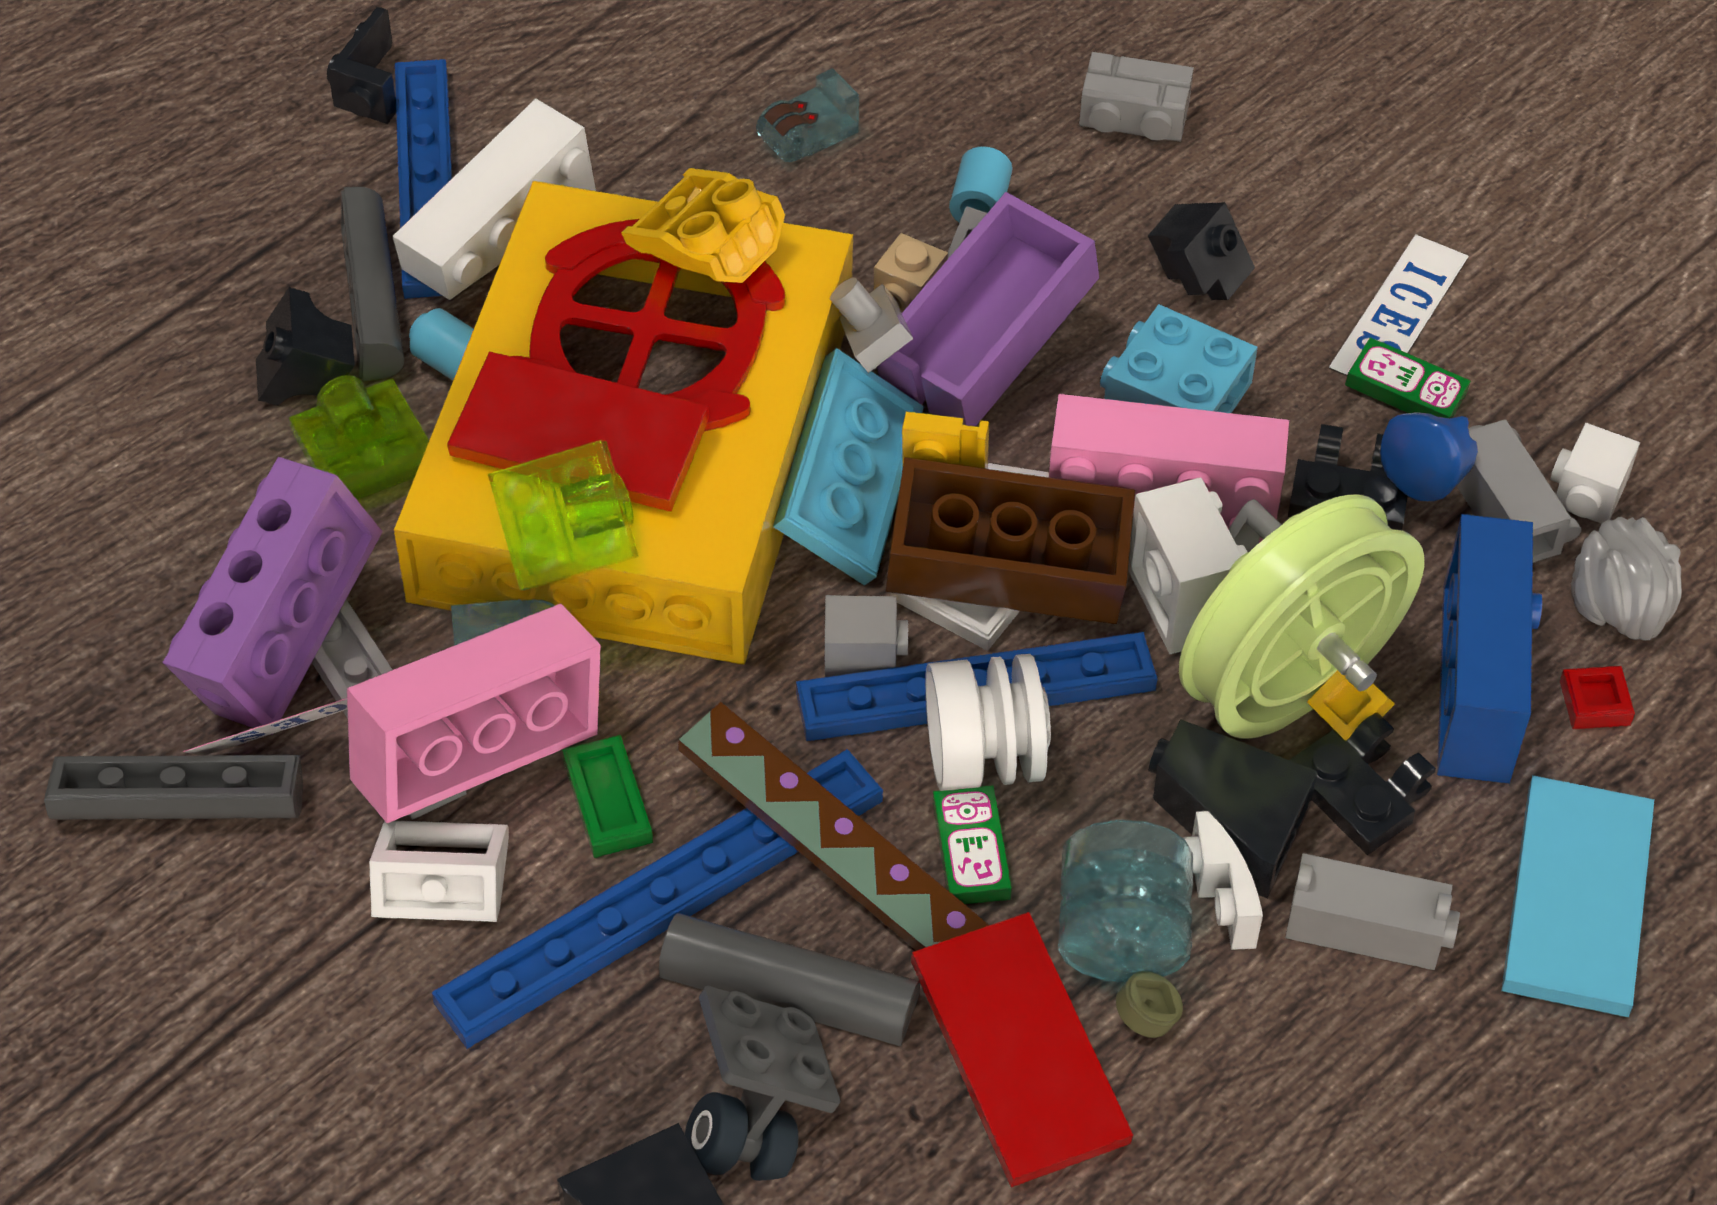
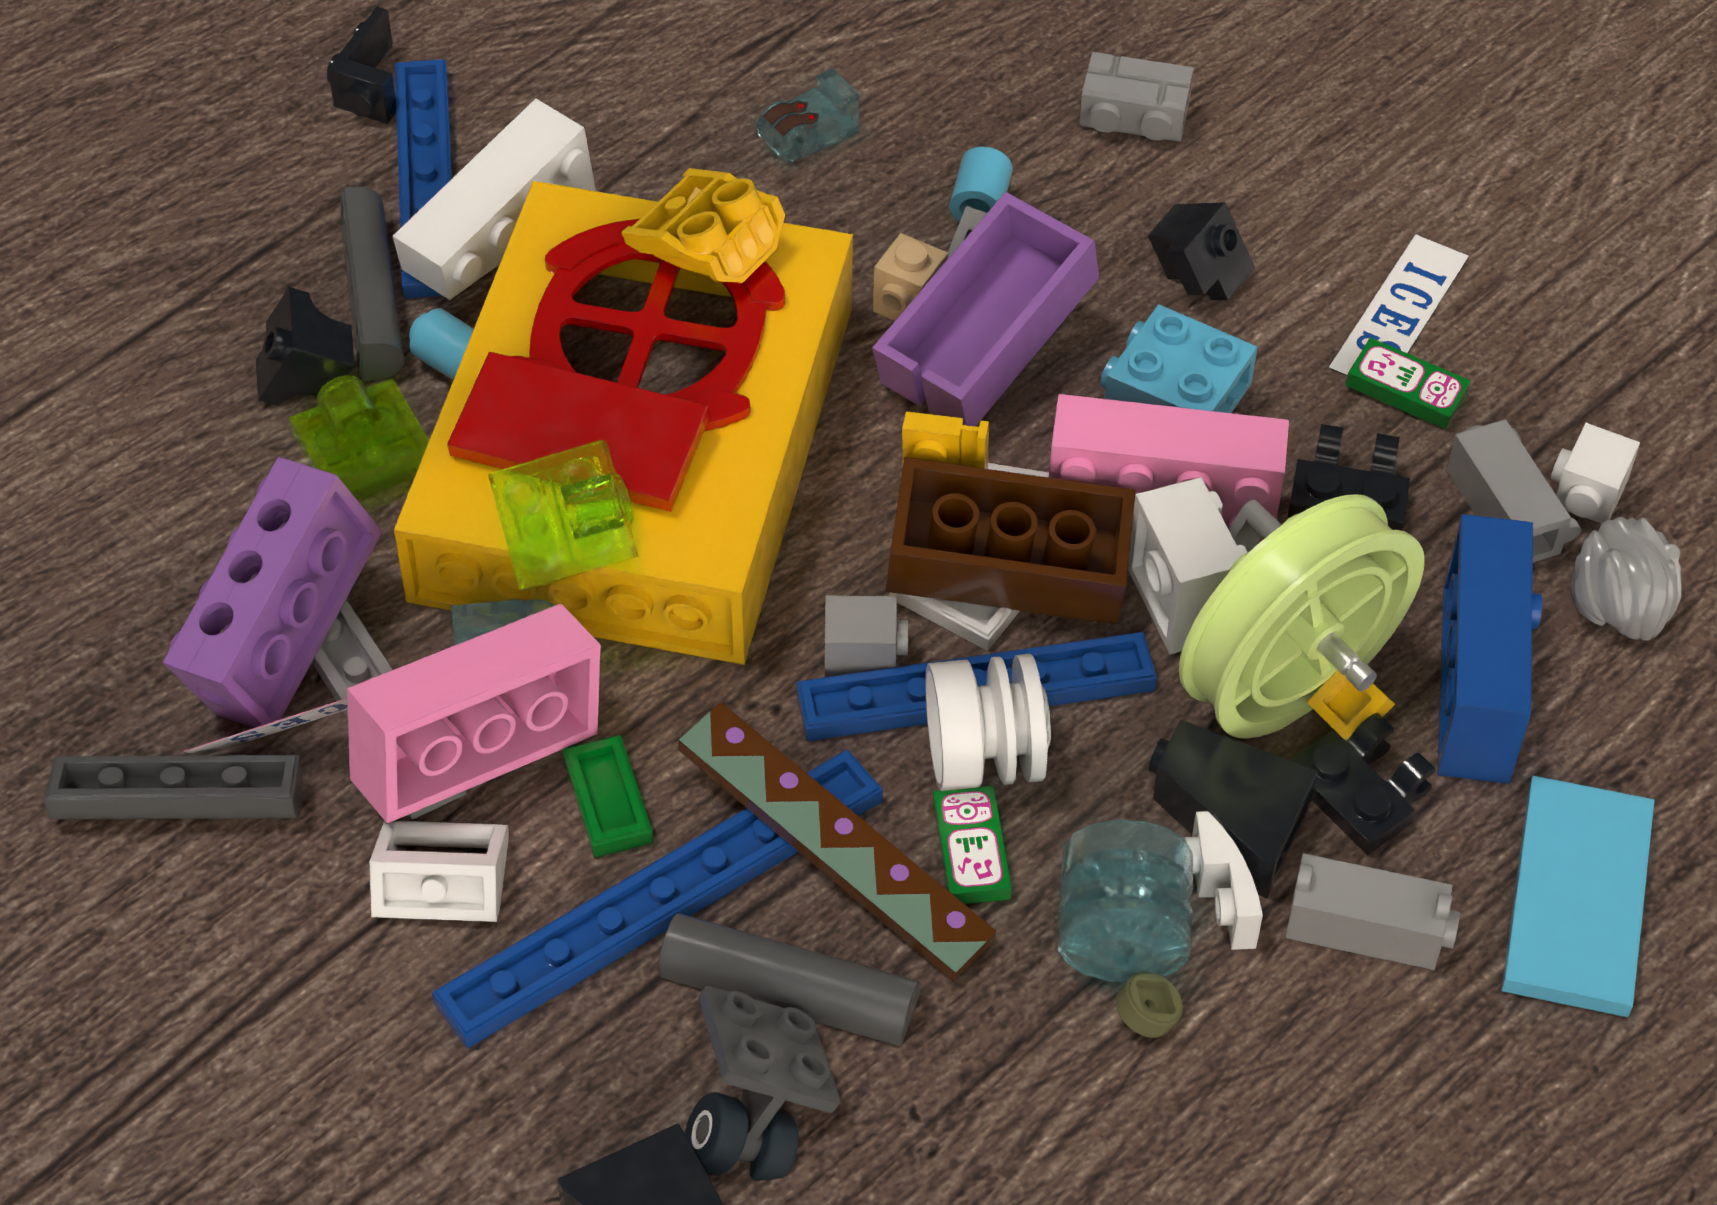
medium azure tile [773,348,924,585] -> none
light grey tile [830,278,913,373] -> none
red tile [911,912,1134,1188] -> none
blue hair [1380,413,1478,502] -> none
red tile [1560,666,1635,729] -> none

